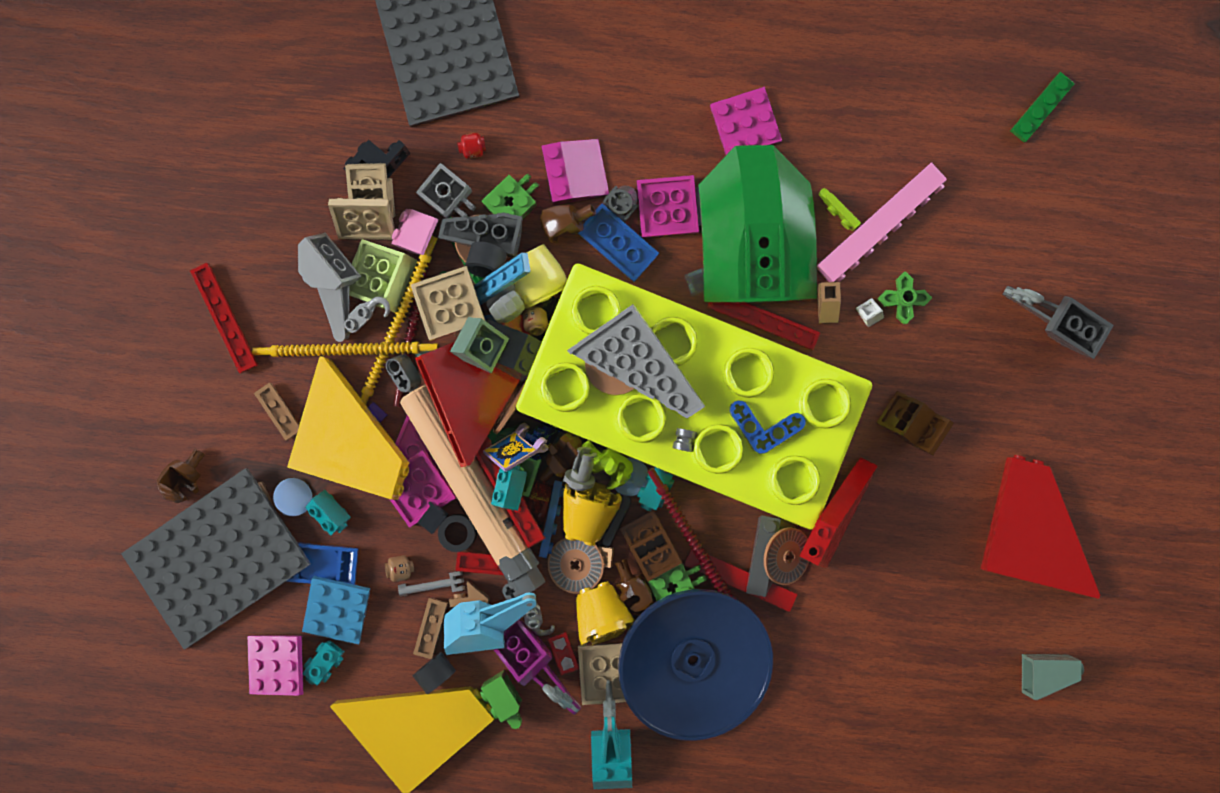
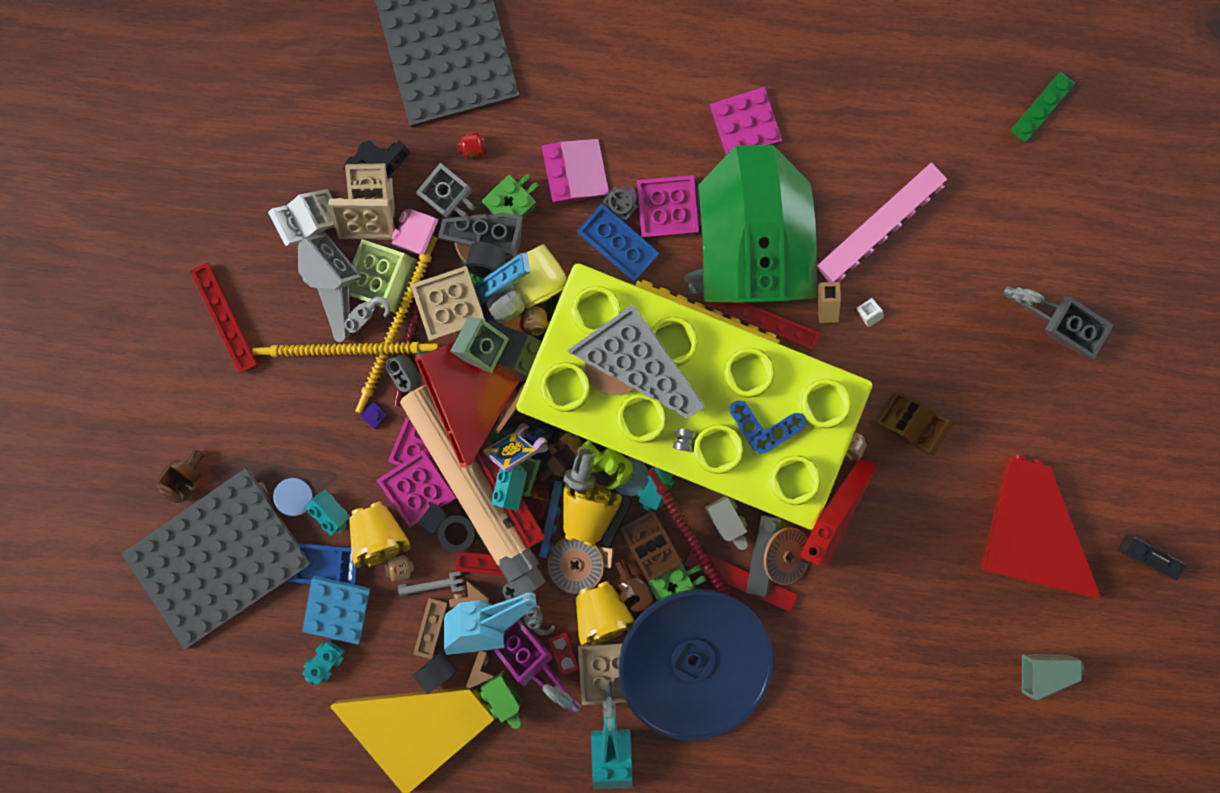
plate [248,635,303,696] -> none
medium nougat plate [254,383,300,441] -> none
yellow slope [287,356,409,500] -> none
reddish brown piece [540,204,596,243] -> none
lime hinge [819,188,861,231] -> none
bright green plant [878,272,932,325] -> none
none -> white bracket [268,189,335,246]
none -> yellow cone [349,502,411,568]
none -> medium nougat slope [466,650,496,688]
none -> yellow plate [636,280,780,343]
none -> light grey hinge [705,496,748,550]
none -> medium nougat head [844,432,867,462]
none -> black piece [1117,535,1186,581]

